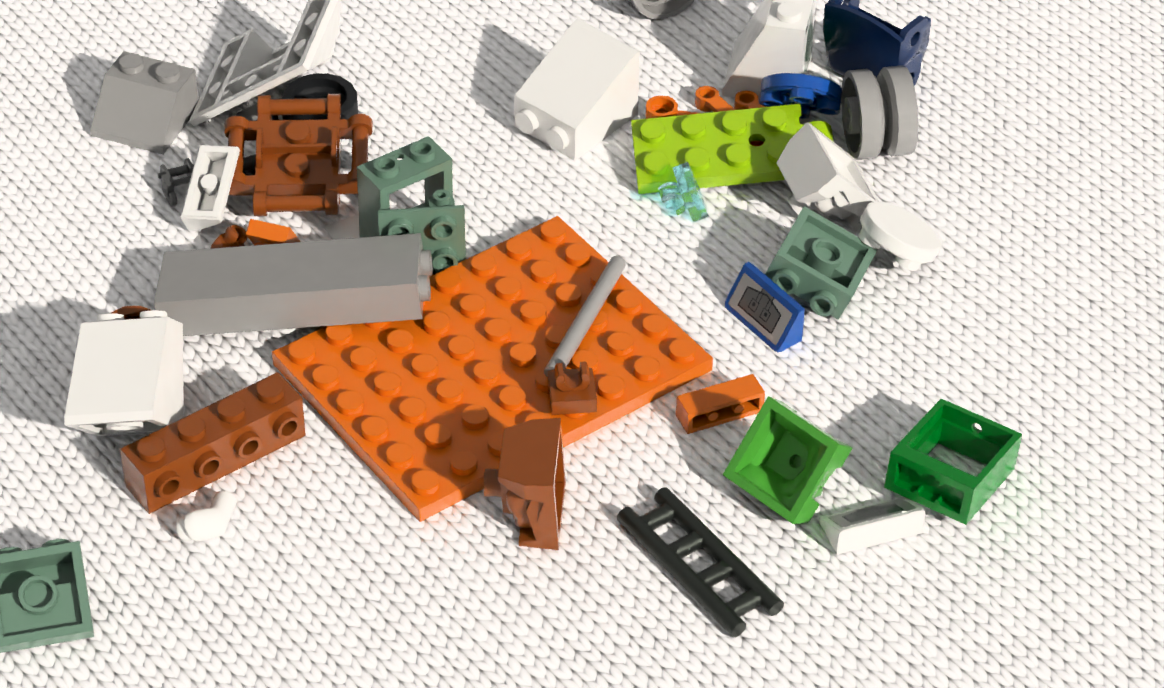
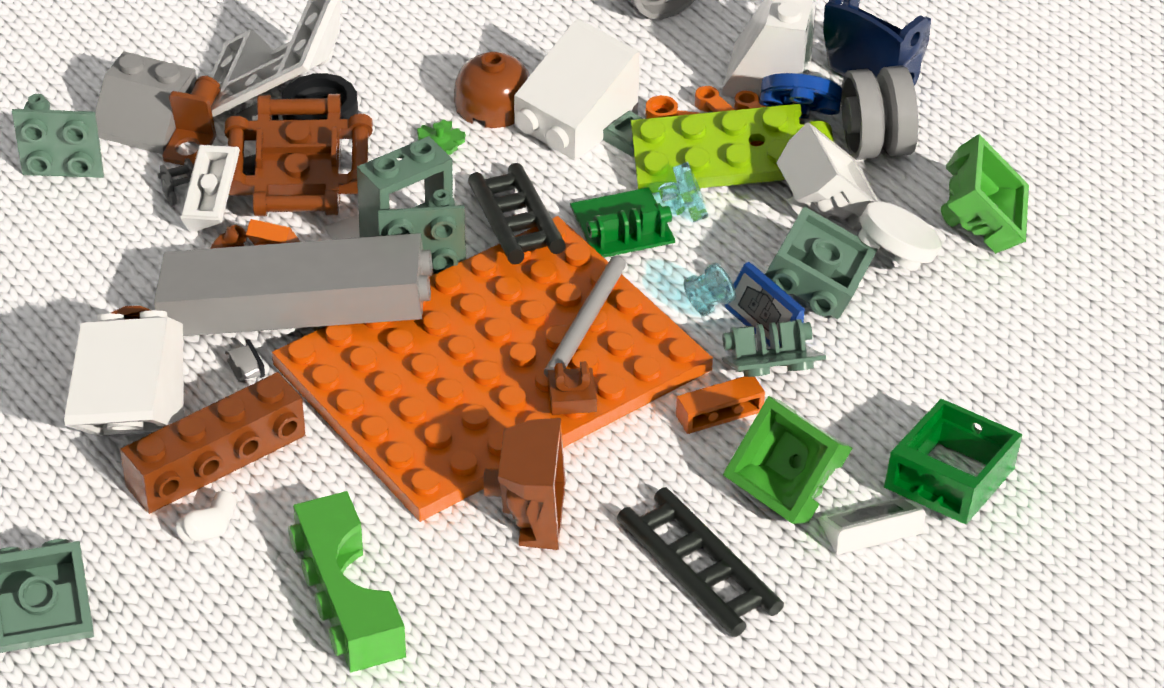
none -> sand green hinge [12,94,104,178]
none -> dark orange bracket [162,76,221,165]
none -> light grey piece [225,339,265,382]
none -> bright green arch [288,491,406,673]
none -> bright green plant [417,119,466,155]
none -> dark orange cylinder [454,52,530,128]
none -> pearl dark grey bar [468,163,566,264]
none -> green hinge [570,187,676,258]
none -> sand green tile [603,110,643,157]
none -> clear light blue wheel [683,262,736,317]
none -> sand green hinge [722,319,826,377]
none -> bright green brick [941,134,1029,254]

